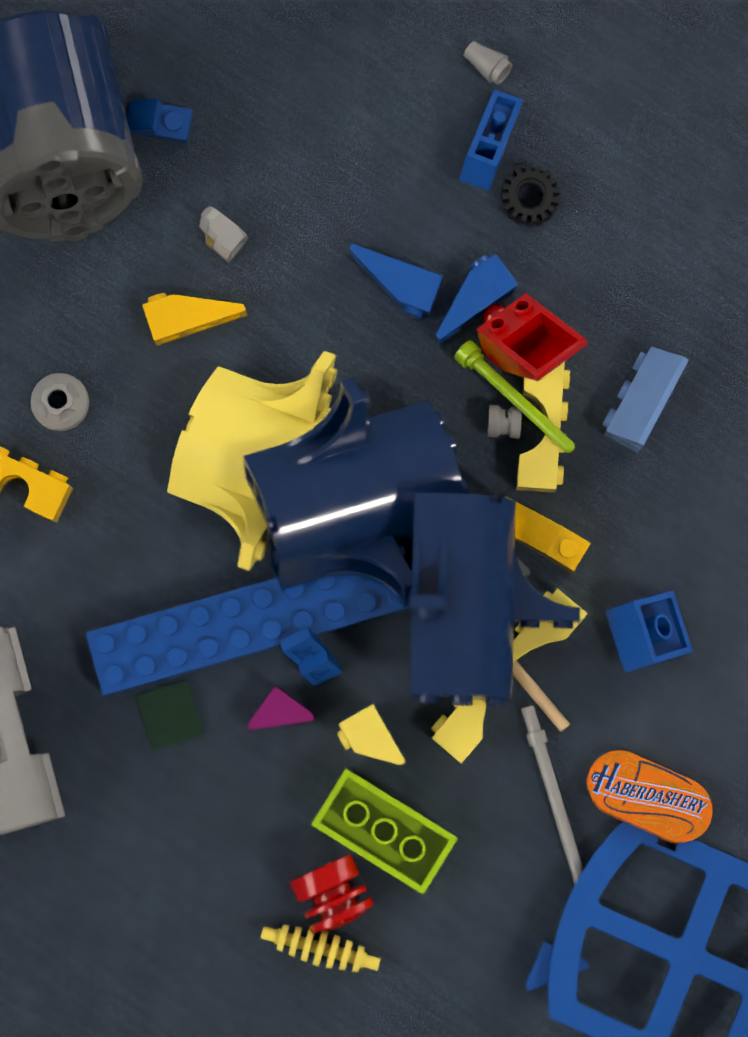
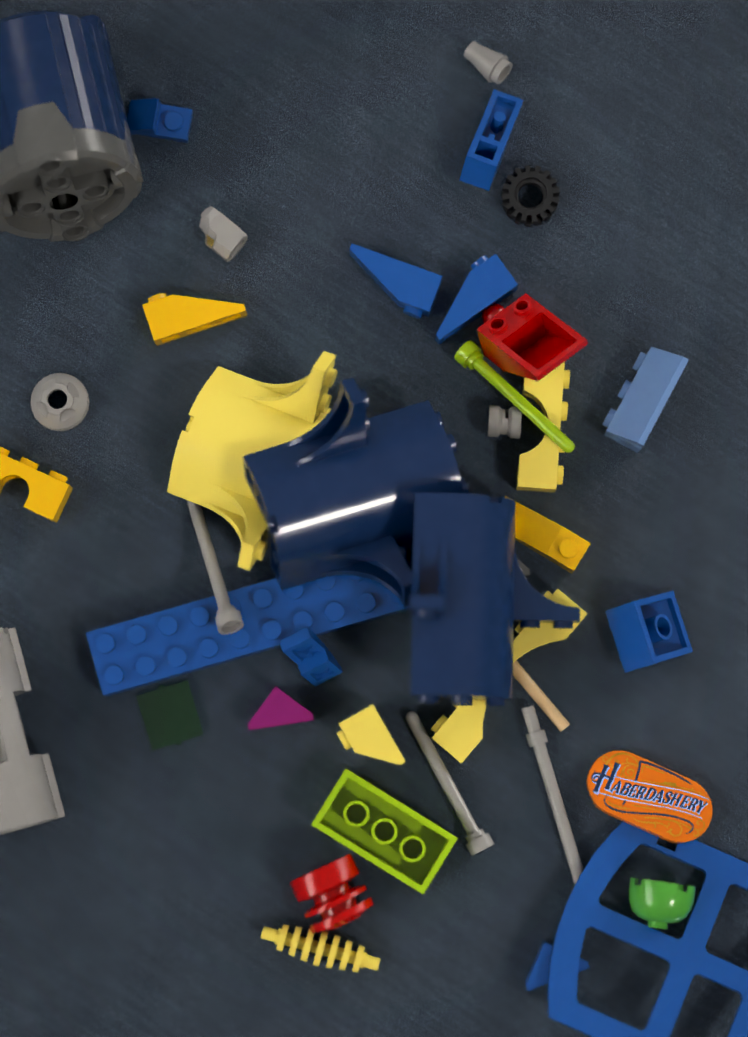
none -> light grey piece [187,501,244,634]
none -> light grey piece [405,711,495,856]
none -> bright green cylinder [629,878,696,930]

